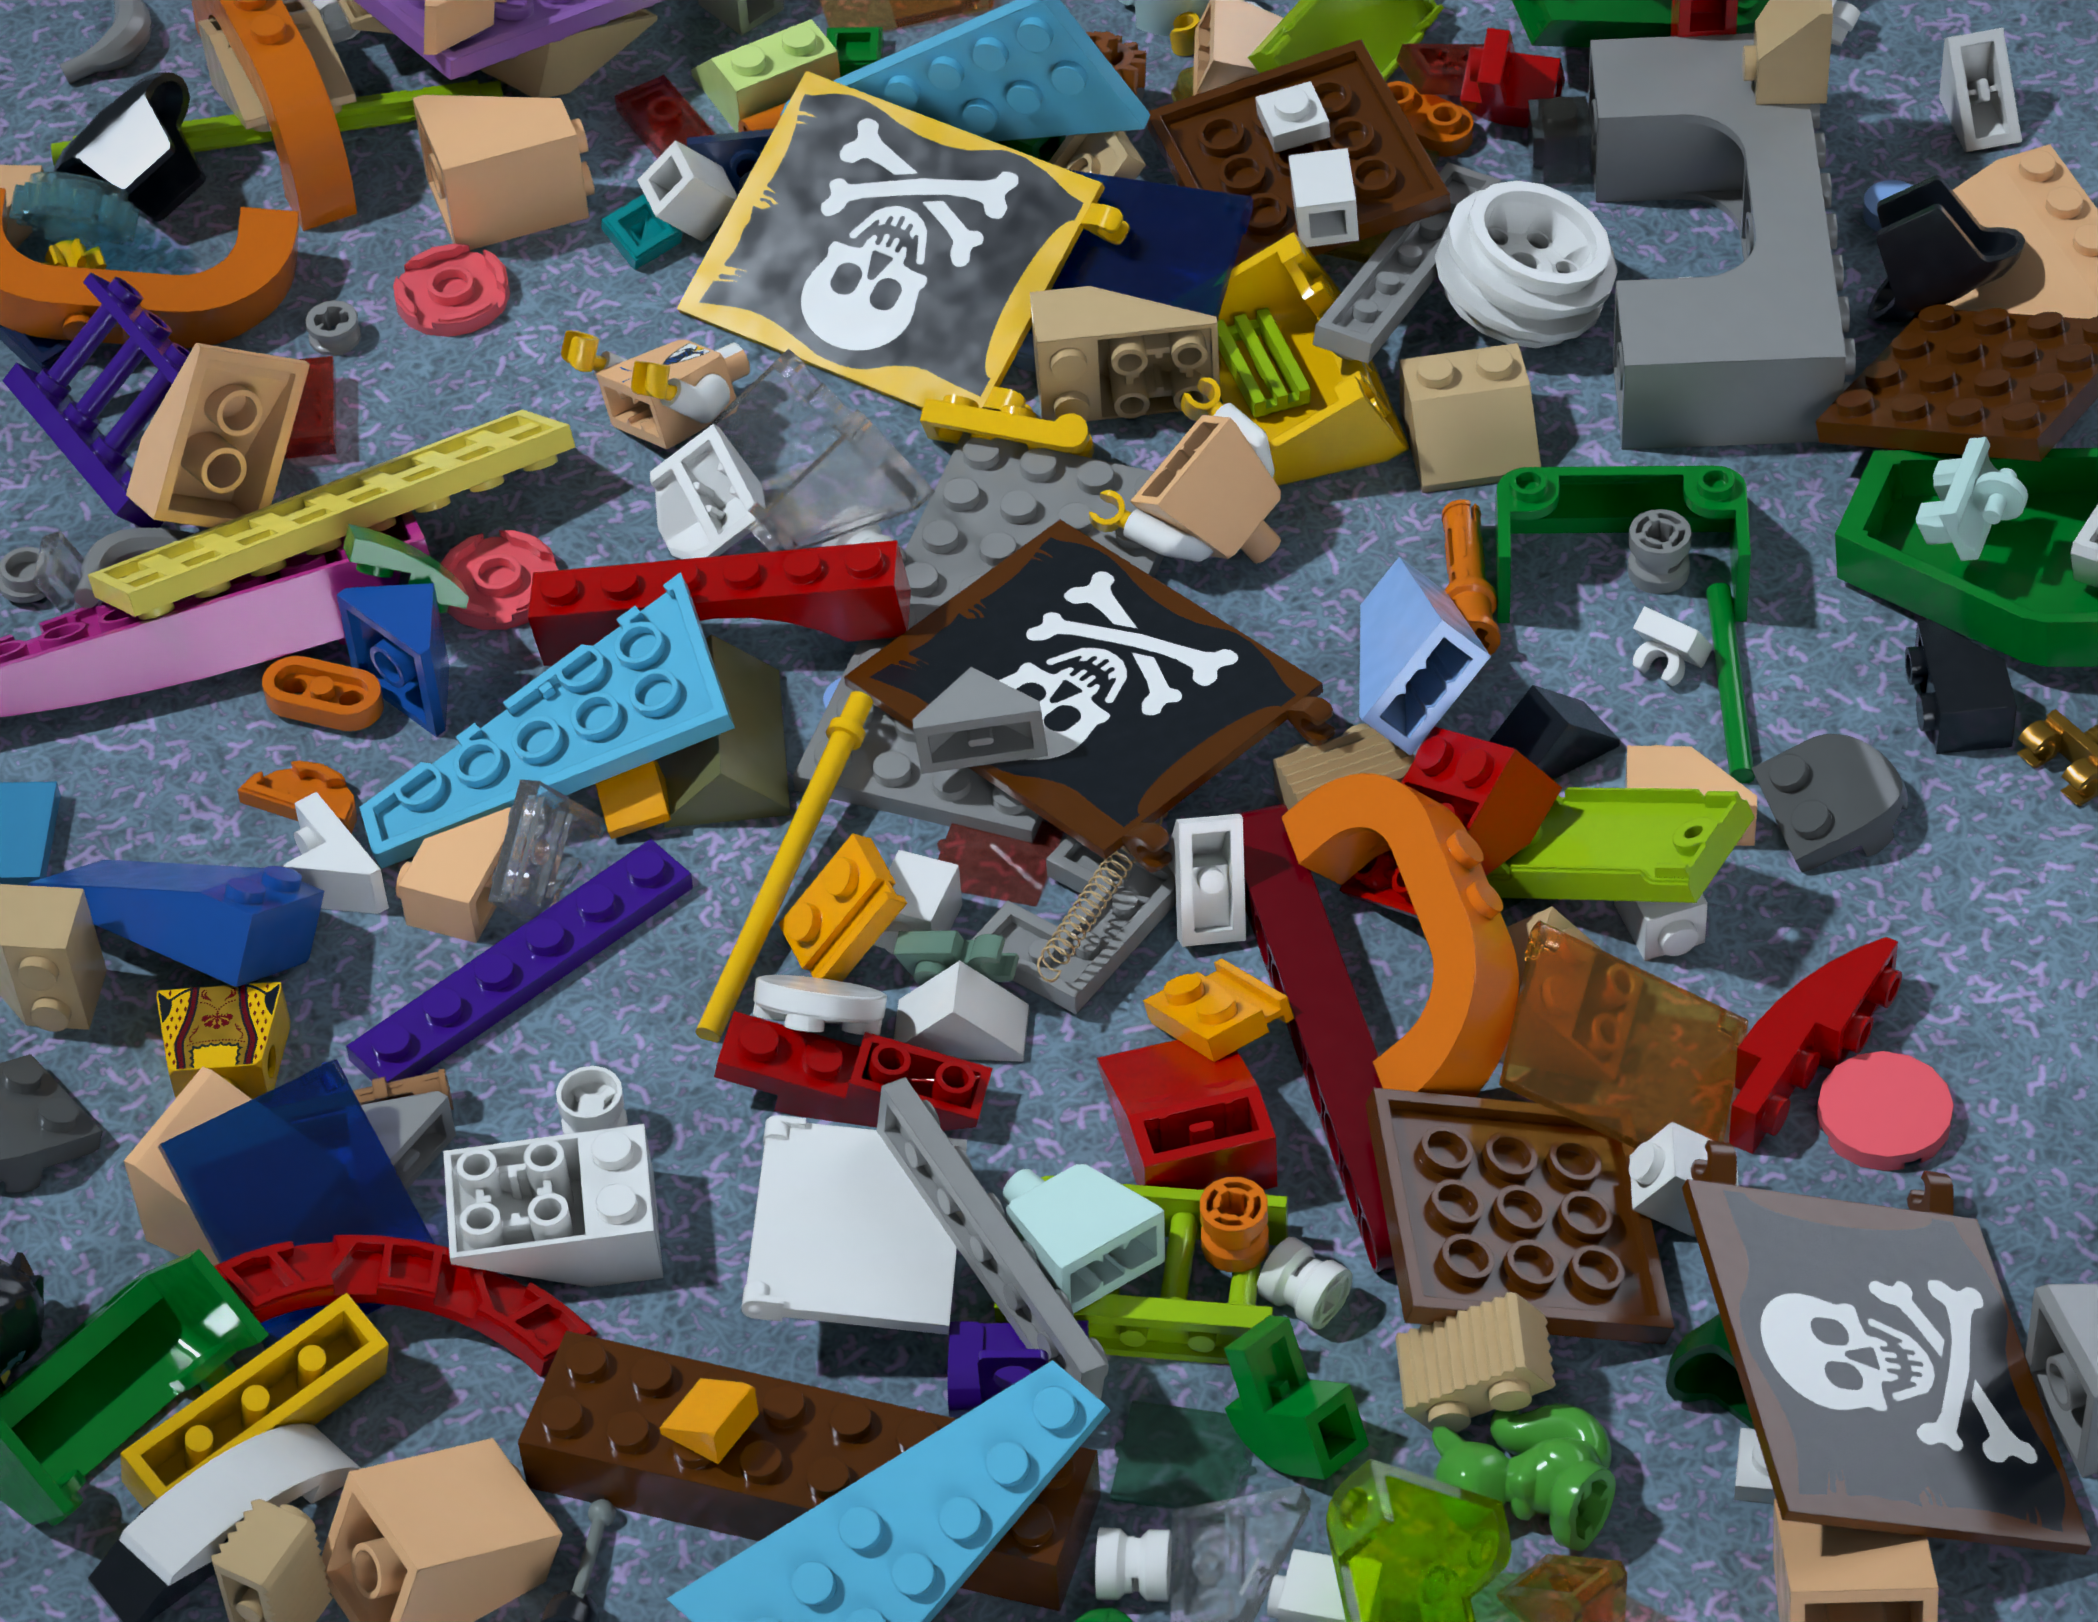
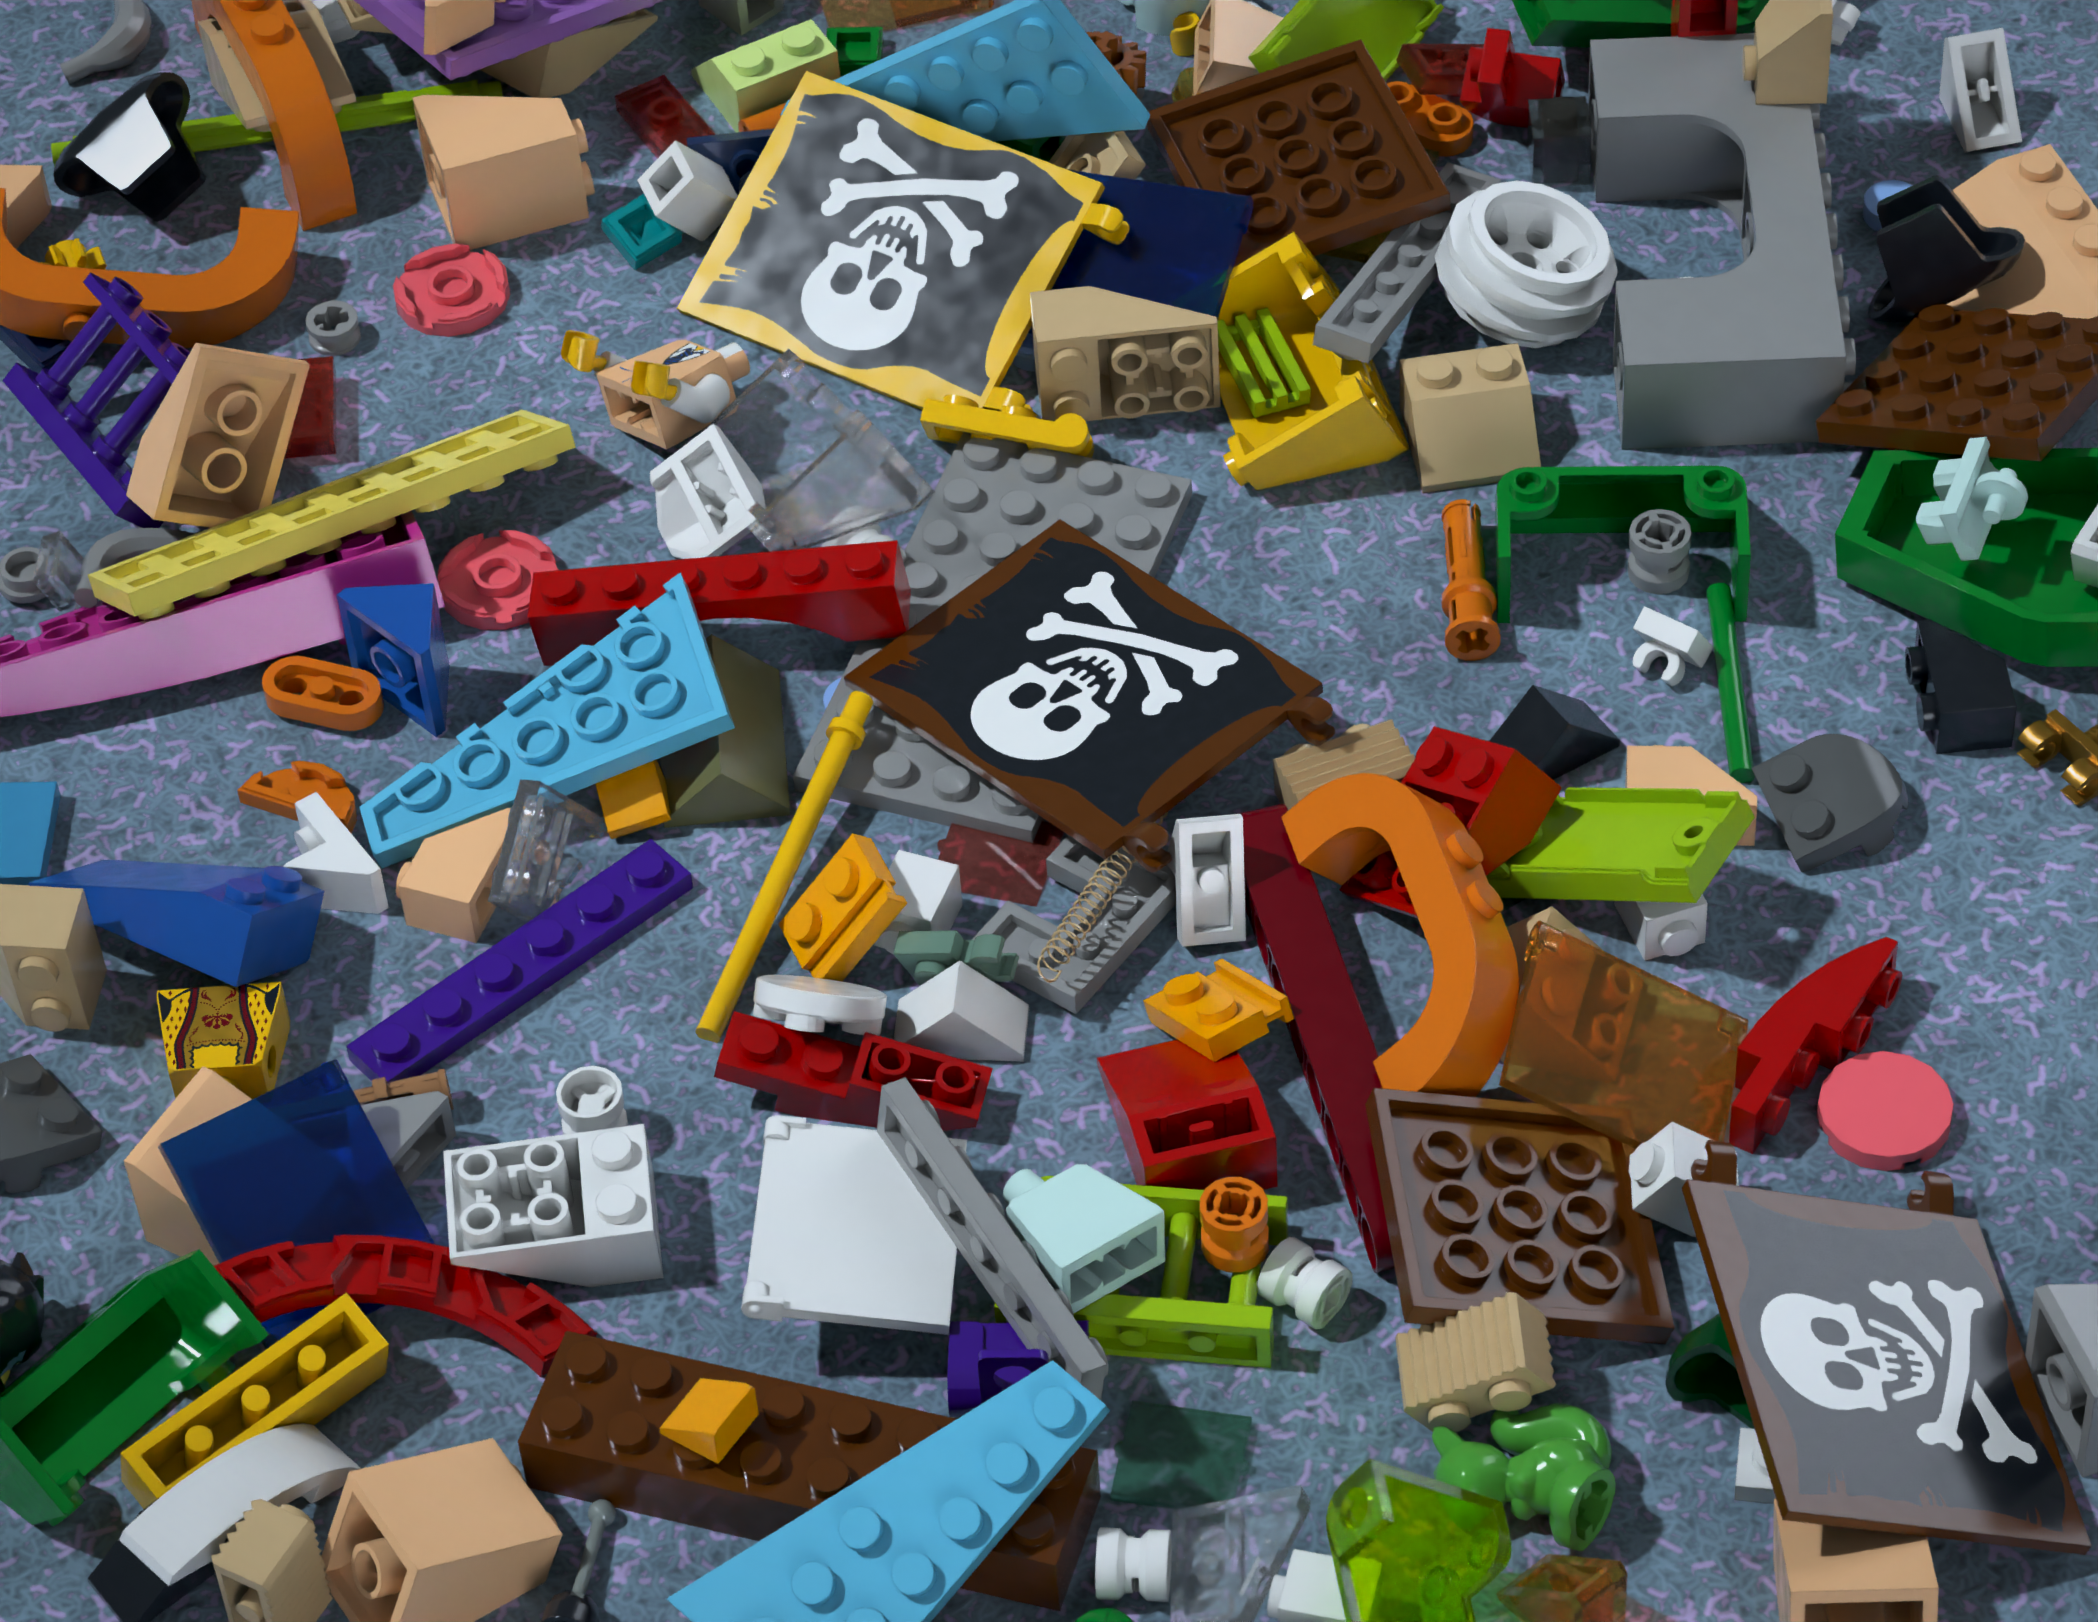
clear light blue gear [9,172,140,249] -> none
slope [343,524,469,613] -> none
light grey slope [912,667,1048,774] -> none
light nougat torso [1089,377,1281,564] -> none
green brick [1224,1315,1369,1480] -> none
white plate [1255,81,1330,153] -> none
white brick [1289,148,1359,247] -> none
light blue slope [1359,557,1491,756] -> none

